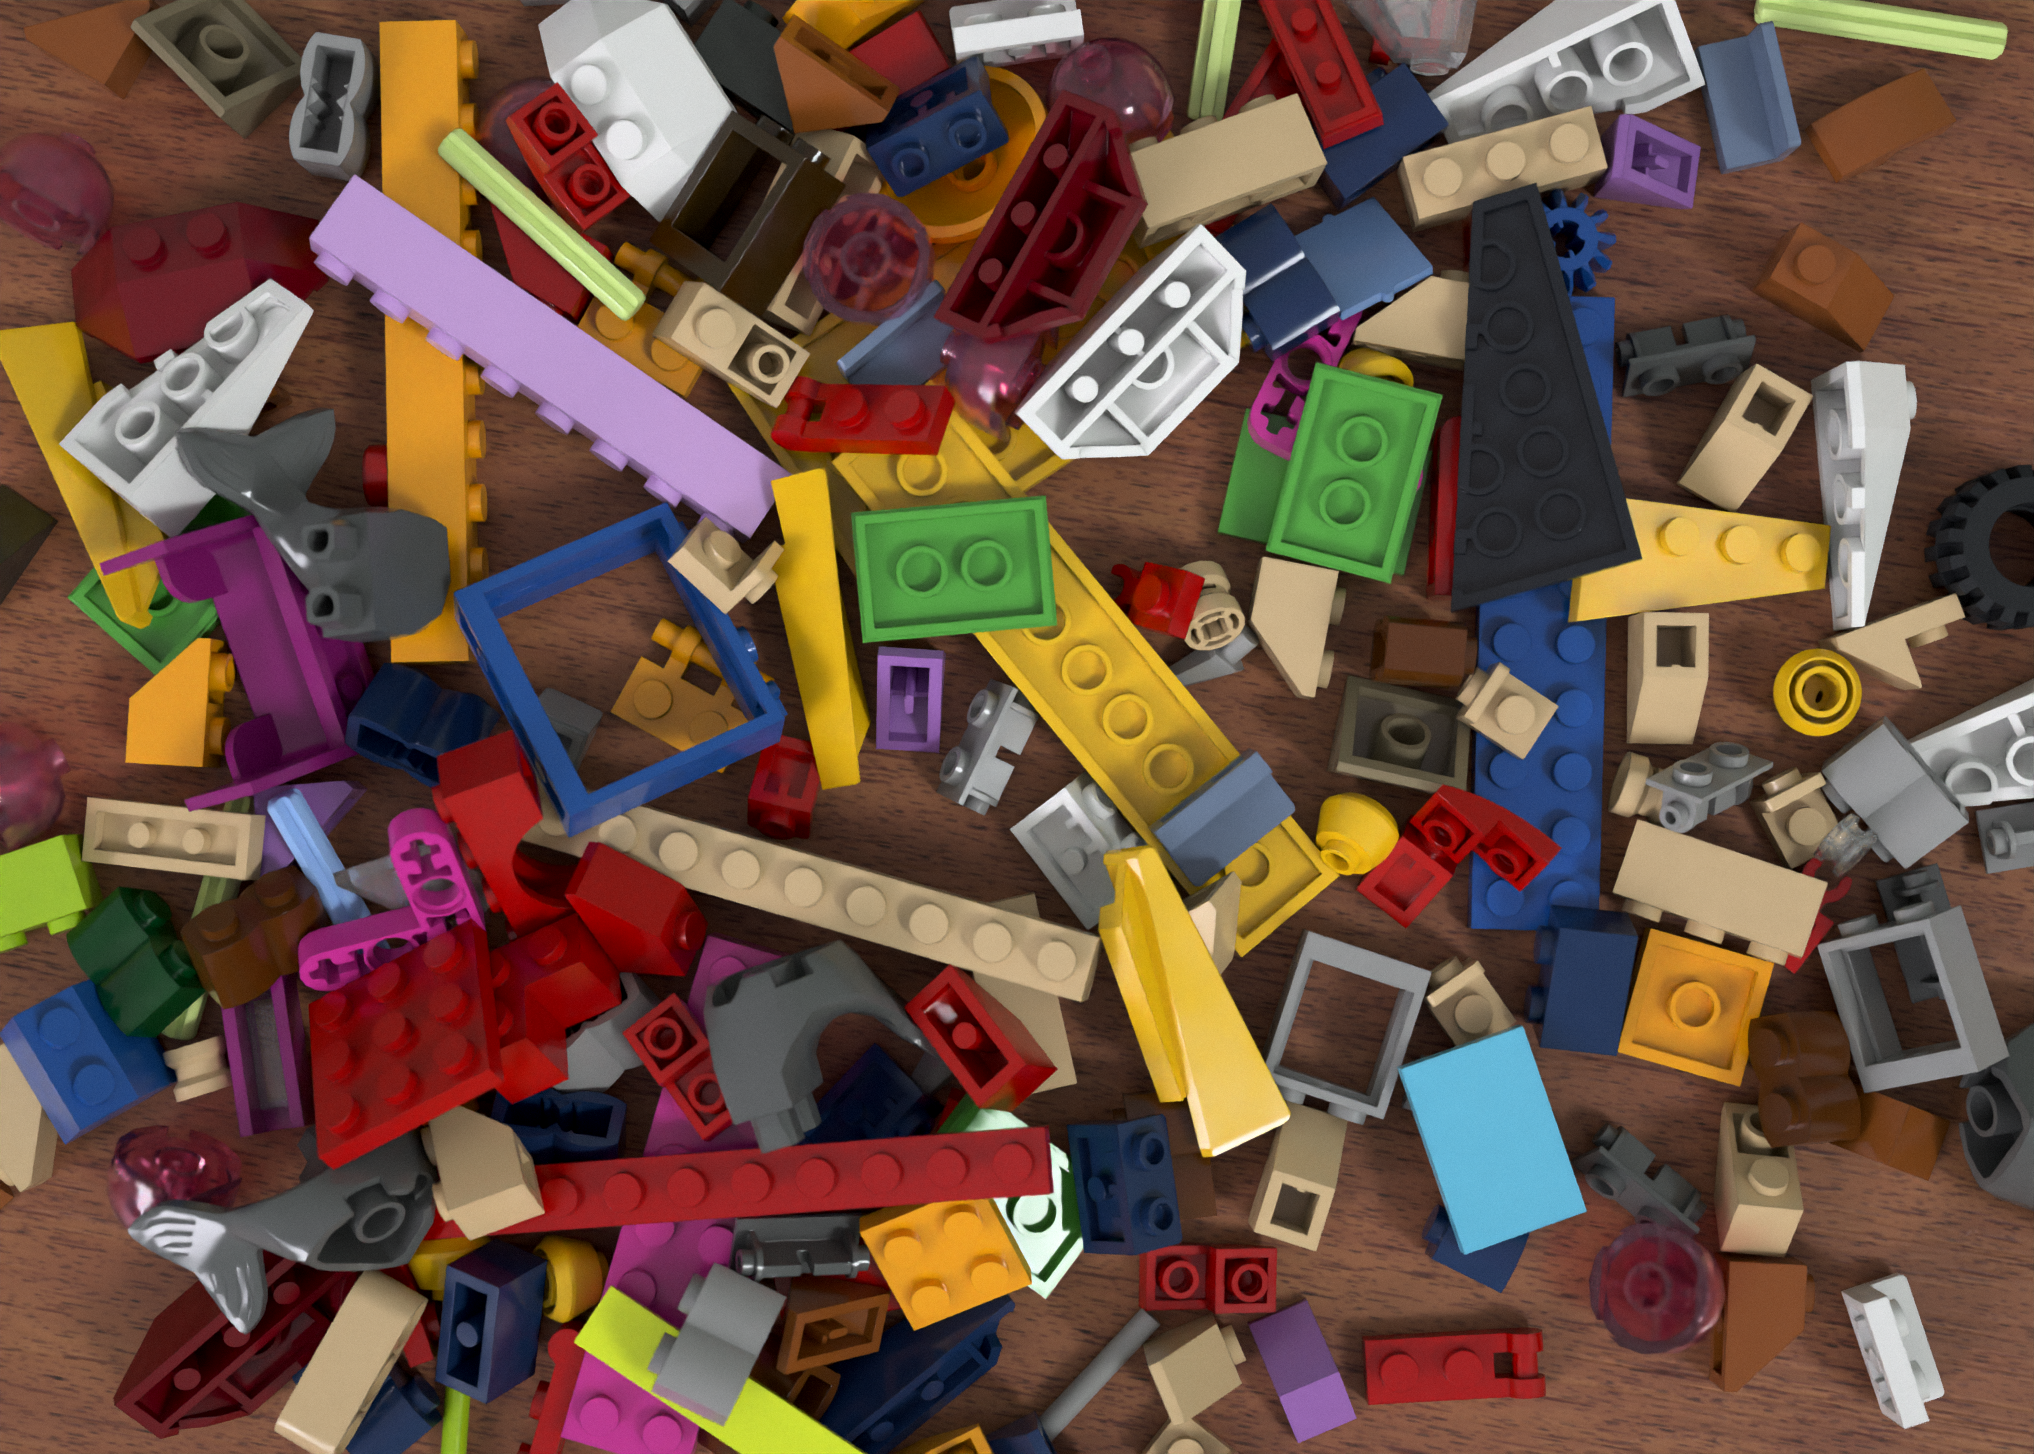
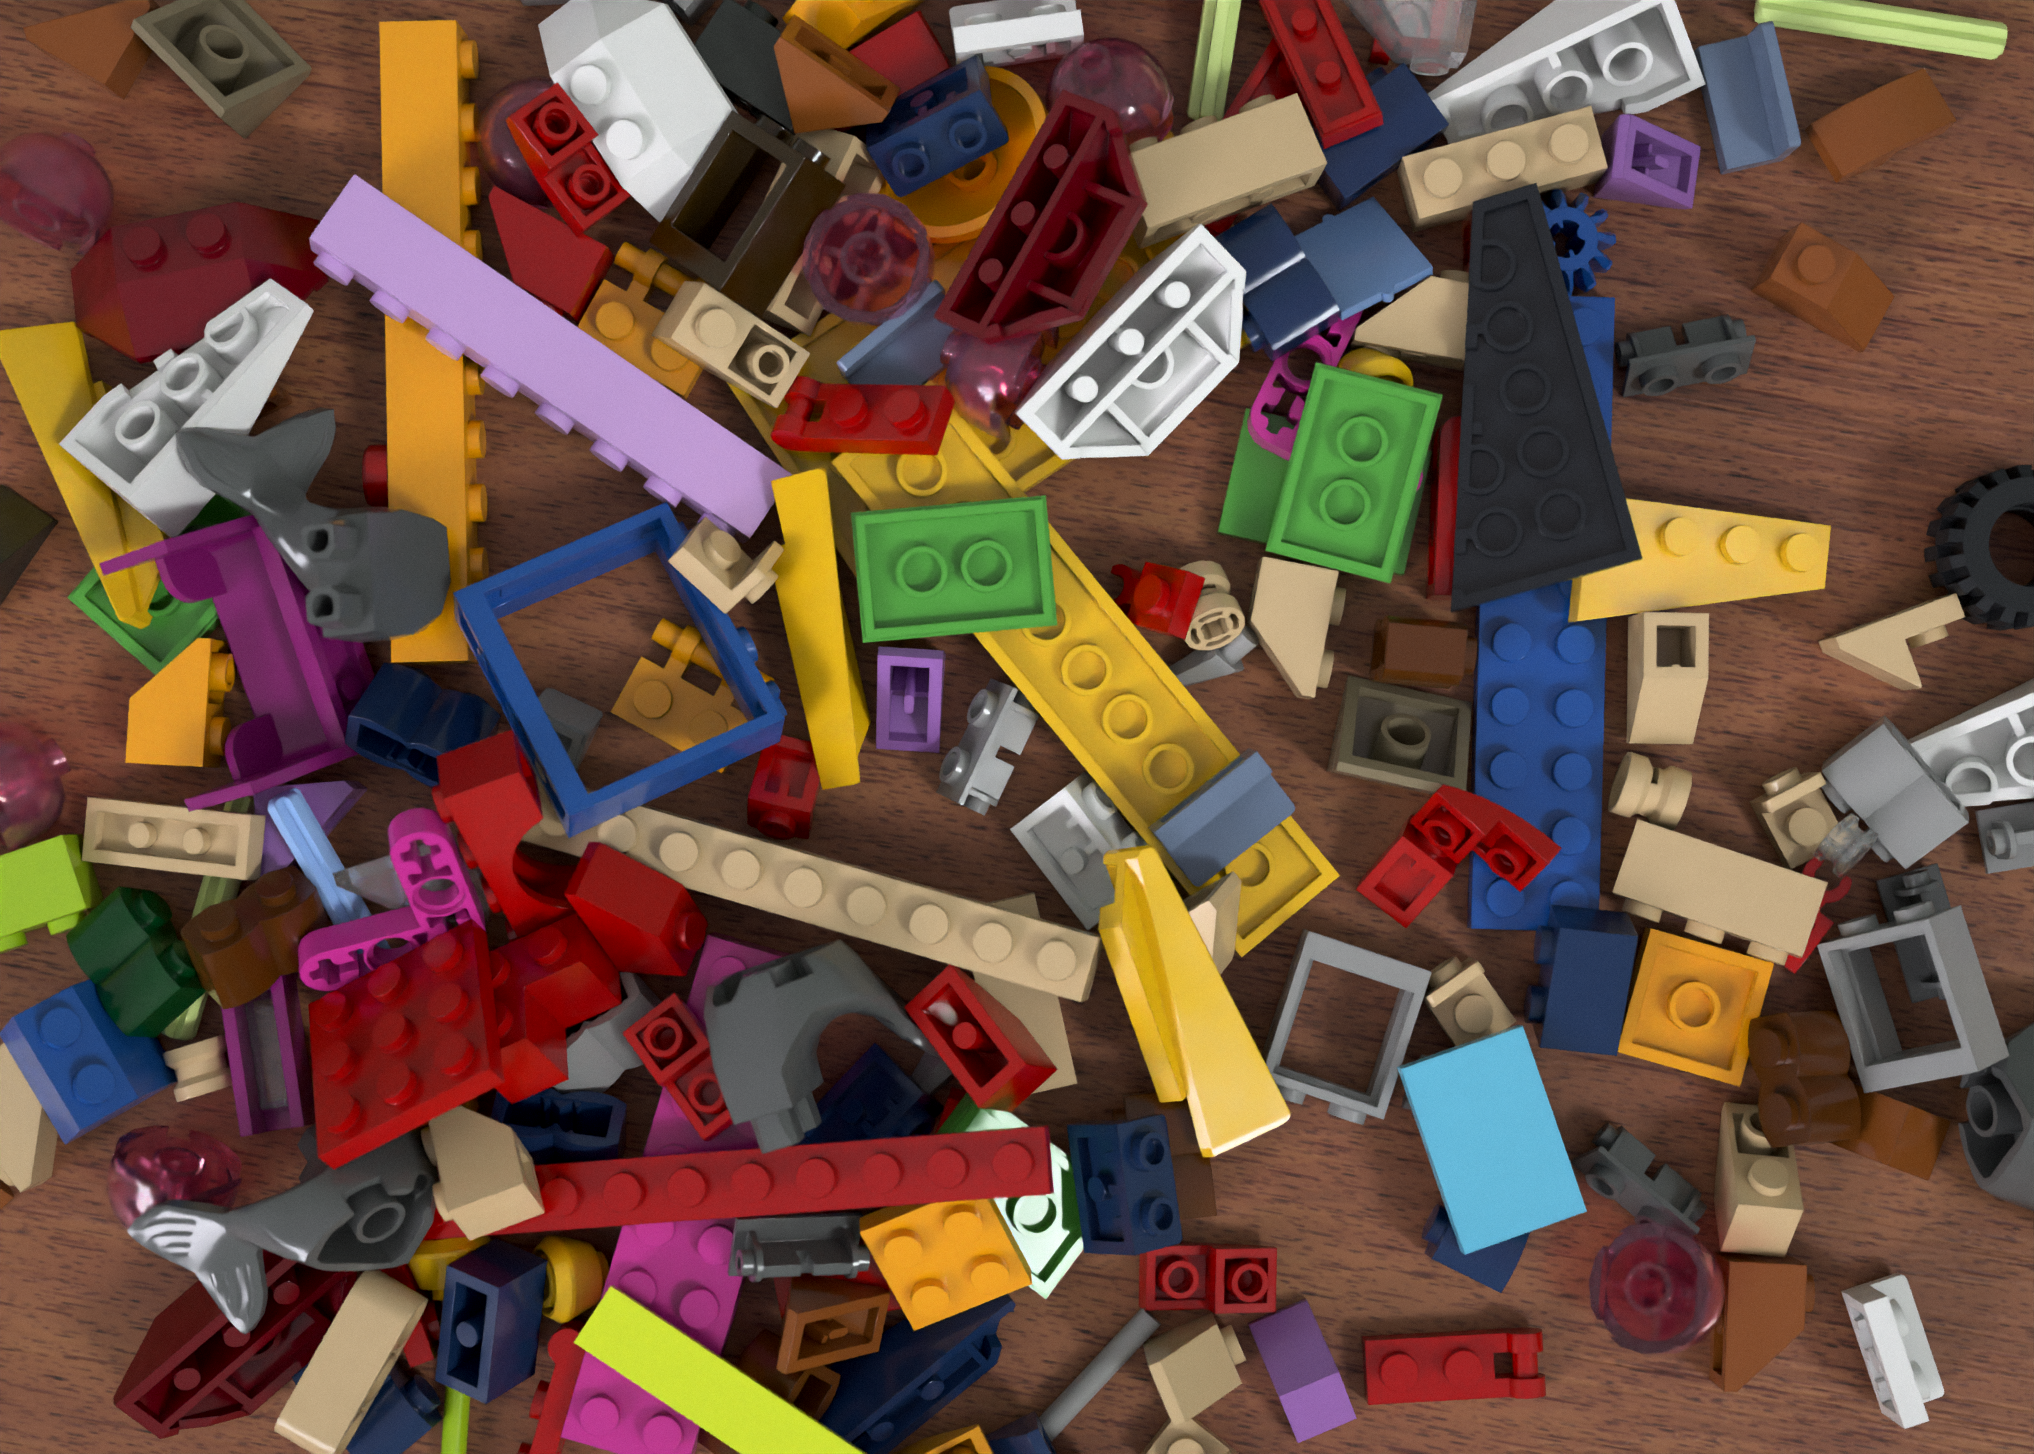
light grey brick [289,32,381,181] -> none
yellowish green axle [438,128,646,321] -> none
light grey brick [647,1262,786,1427] -> none
tan slope [1248,1100,1348,1251] -> none
yellow cone [1315,792,1400,875] -> none
tan bracket [1455,662,1559,760] -> none
light grey hinge [1645,742,1773,833] -> none
tan slope [1676,364,1813,513] -> none
yellow cone [1773,649,1862,736] -> none
white wedge [1811,361,1917,631] -> none

